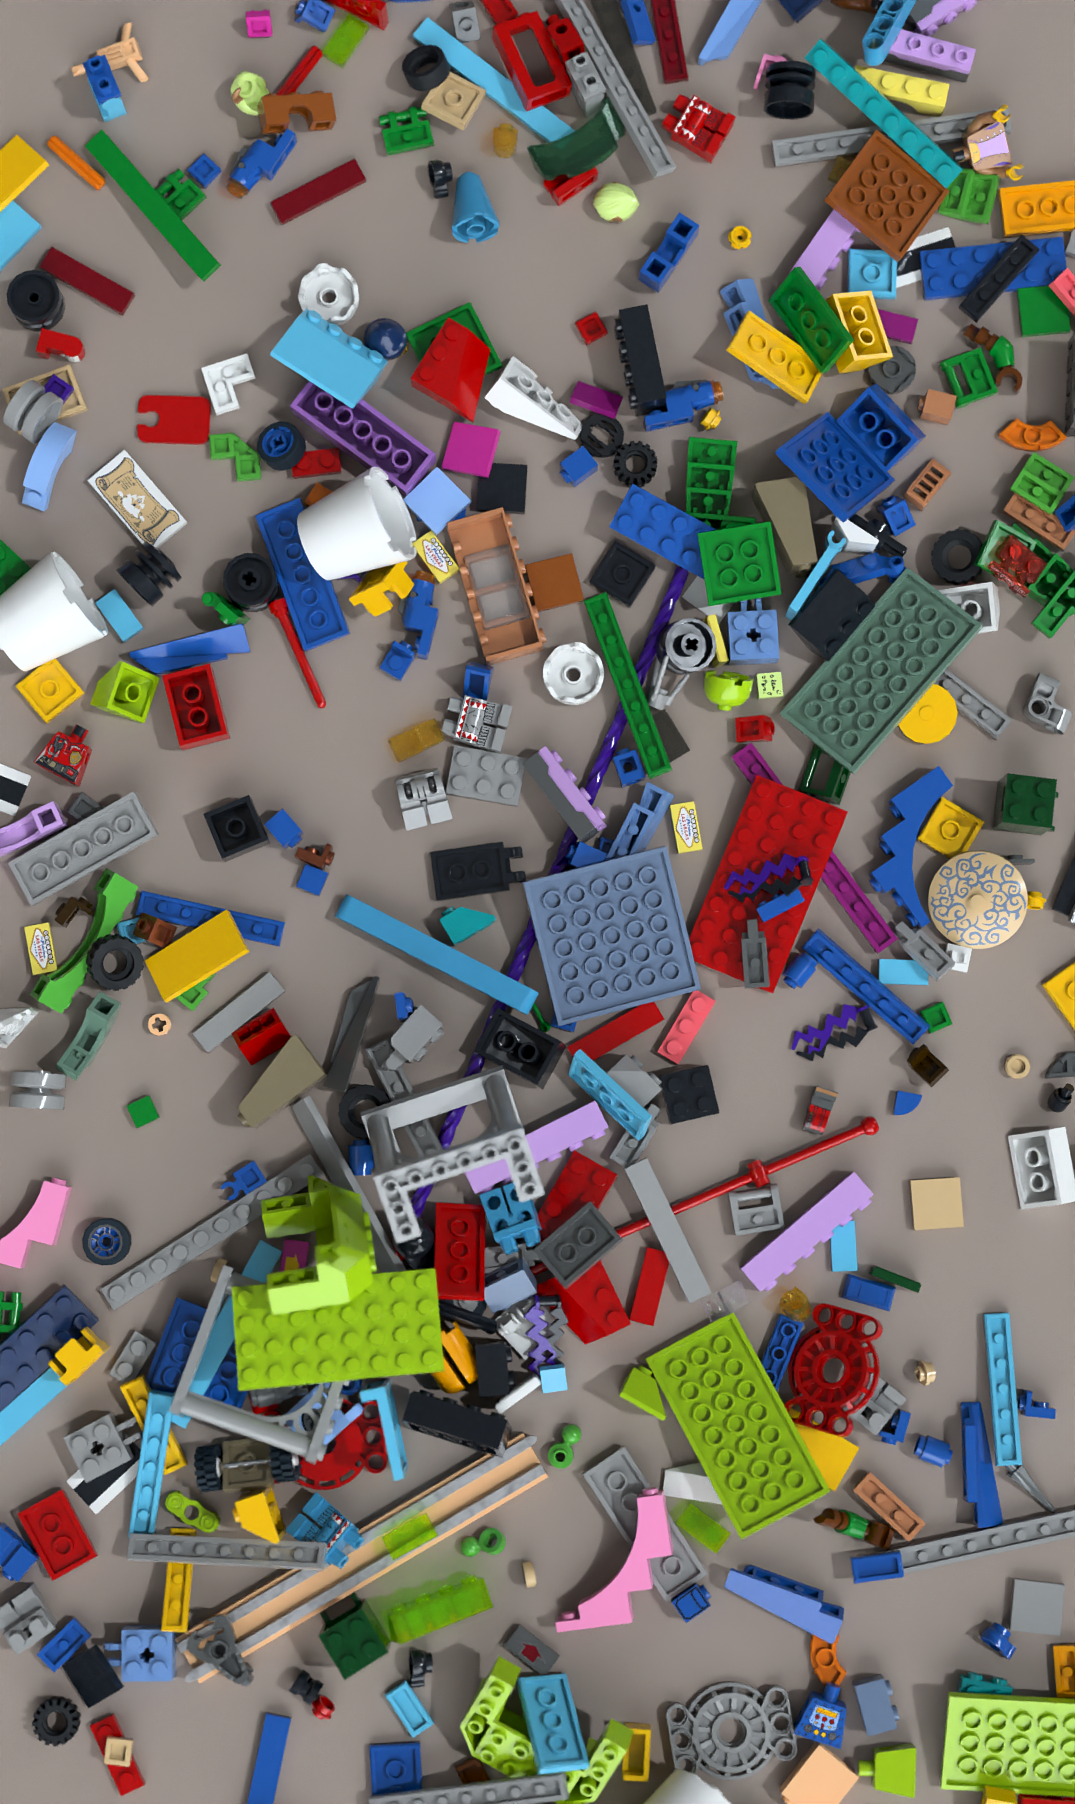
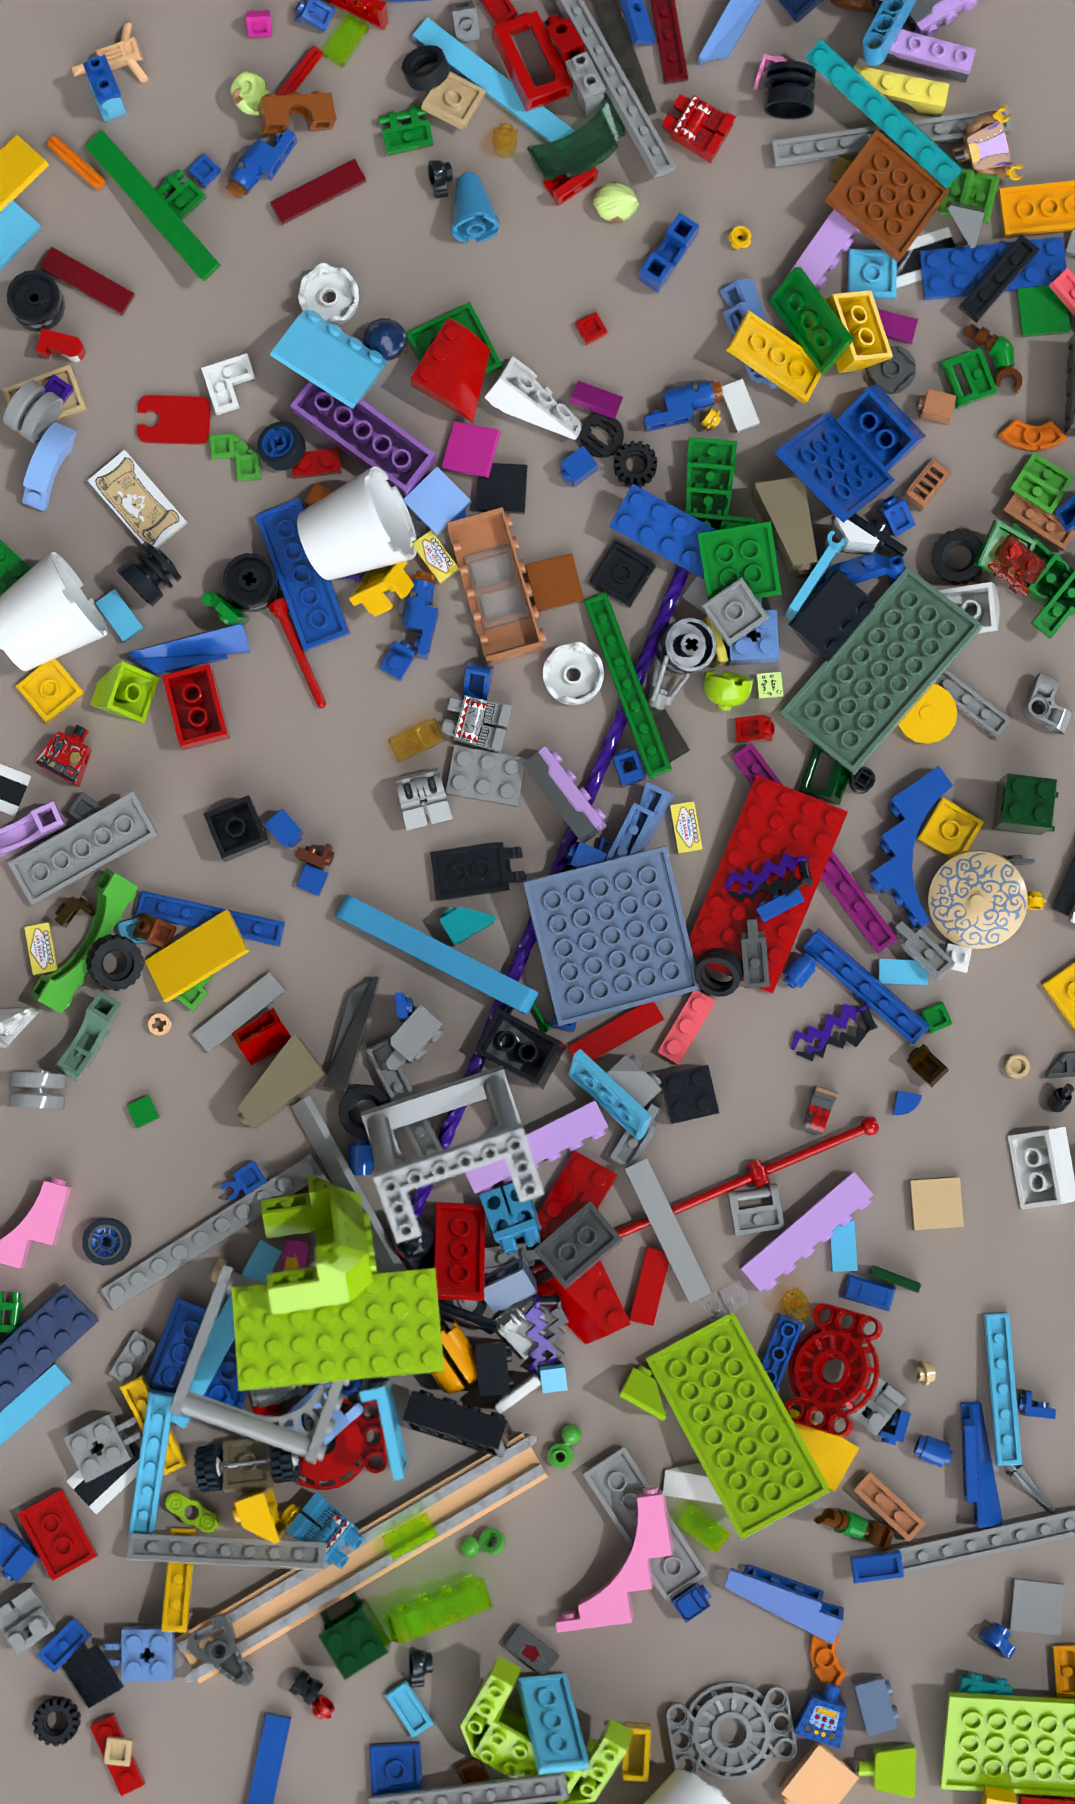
yellow panel [48,1327,110,1386] -> none
tan tile [522,1561,536,1588] -> none
black brick [614,304,667,416] -> none
none -> yellow plate [281,1504,303,1527]
none -> black tyre [694,948,744,997]
none -> light grey tile [701,577,770,646]
none -> white tile [720,379,760,433]
none -> black wheel [848,767,875,794]
none -> slope [945,201,985,249]

